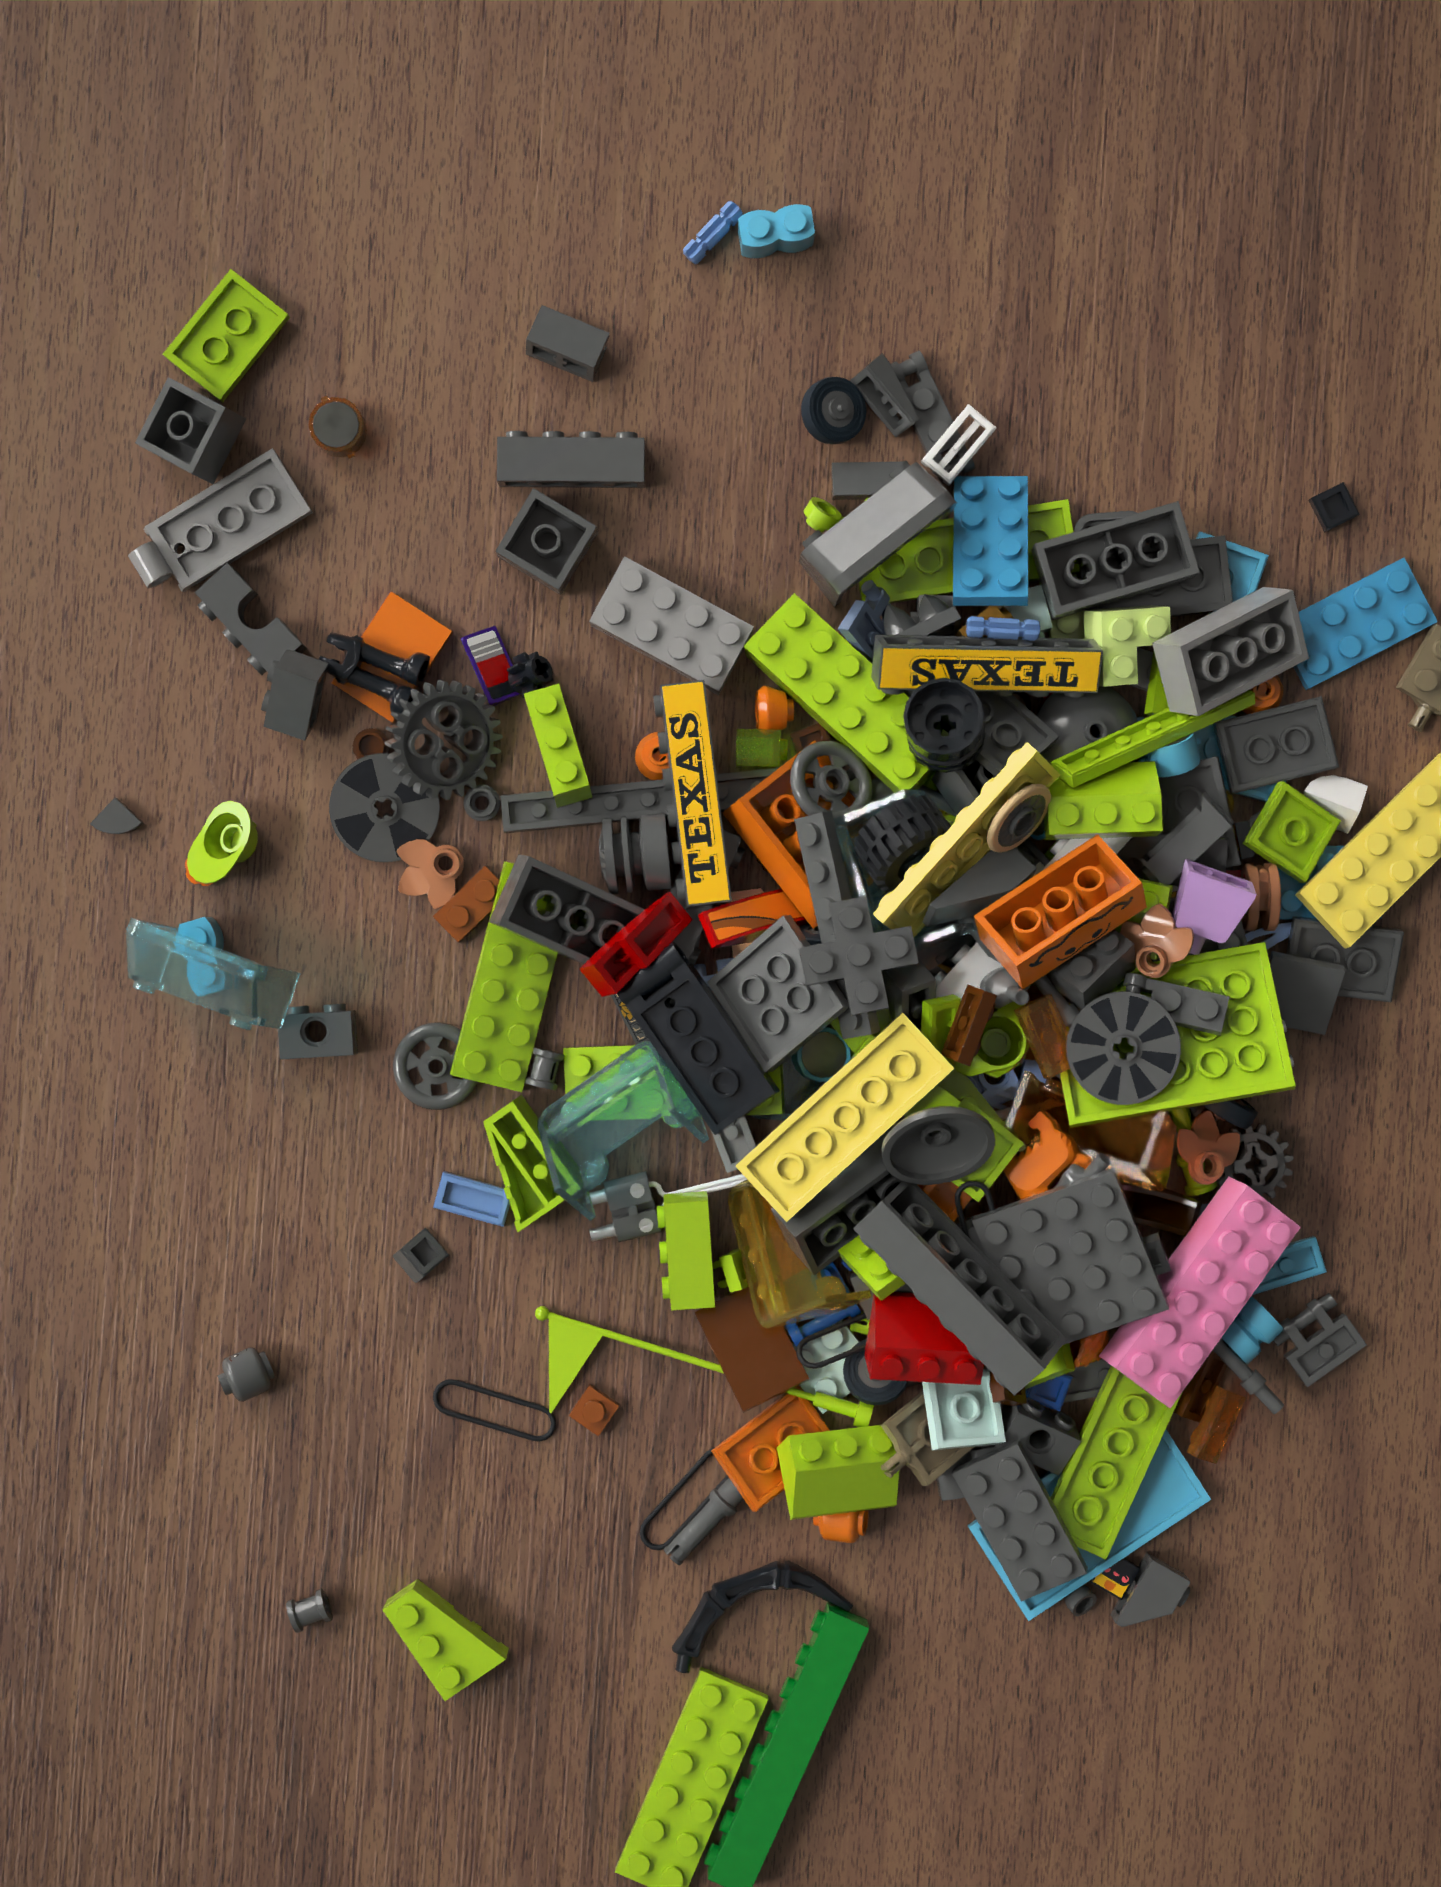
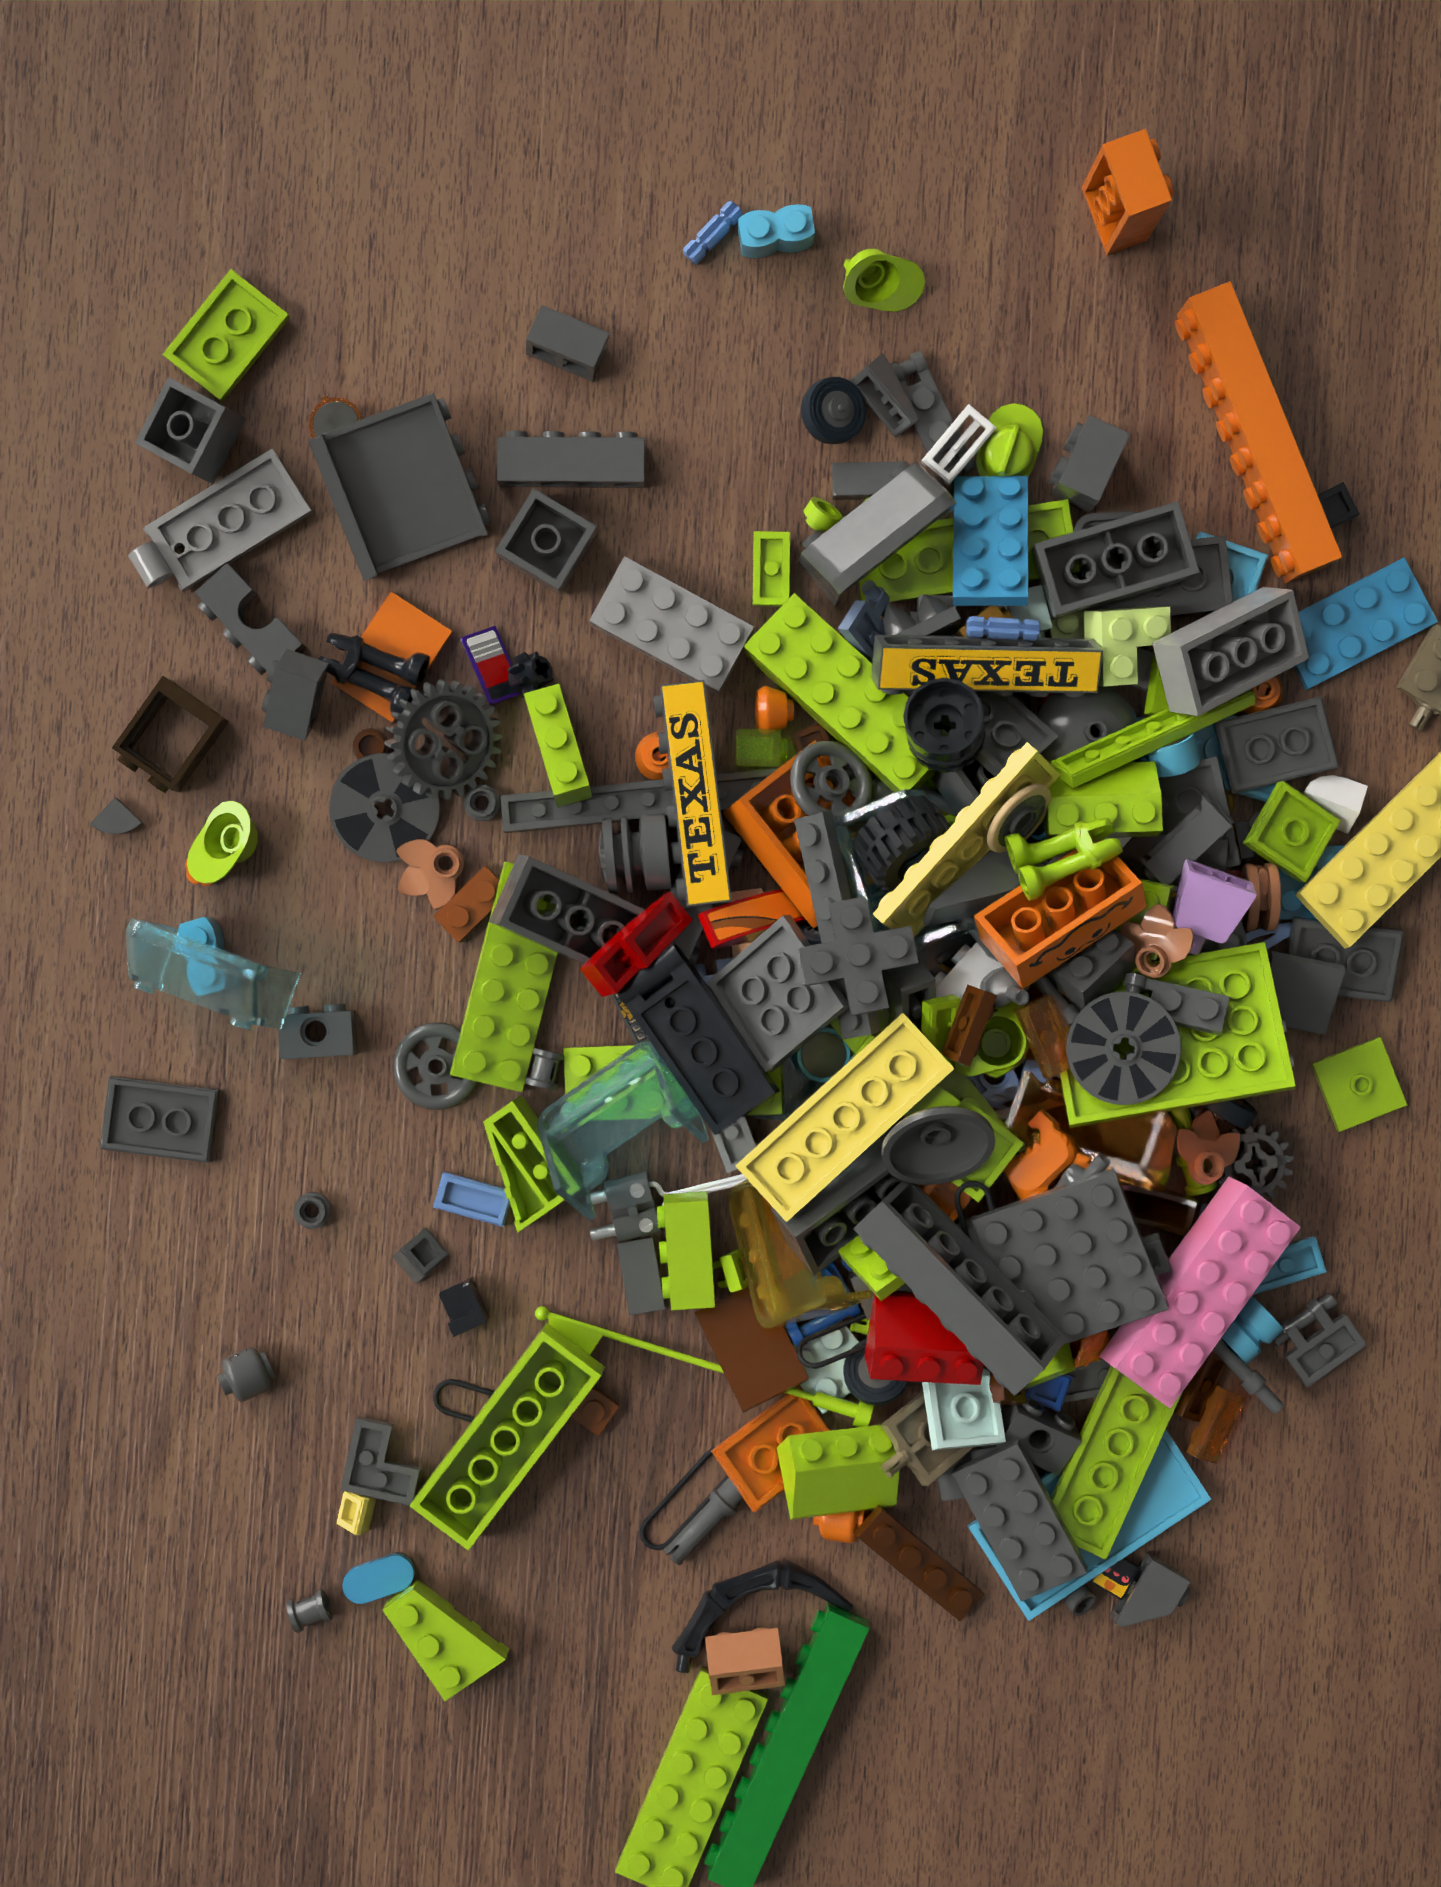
none -> dark grey tile [100,1076,220,1163]
none -> dark brown window [112,676,229,793]
none -> dark grey plate [294,1192,331,1229]
none -> dark grey panel [308,392,492,581]
none -> light yellow slope [337,1491,376,1535]
none -> dark grey plate [340,1416,421,1506]
none -> dark azure tile [342,1553,415,1604]
none -> lime brick [410,1323,605,1551]
none -> black panel [439,1277,490,1337]
none -> dark grey tile [617,1236,666,1316]
none -> nougat brick [705,1628,785,1695]
none -> lime plate [752,531,790,607]
none -> lime piece [843,248,925,312]
none -> reddish brown plate [854,1505,984,1622]
none -> lime piece [976,403,1043,477]
none -> lime piece [1004,818,1123,901]
none -> dark grey brick [1048,415,1130,513]
none -> orange brick [1081,128,1174,256]
none -> orange brick [1175,281,1342,584]
none -> lime plate [1310,1037,1407,1132]

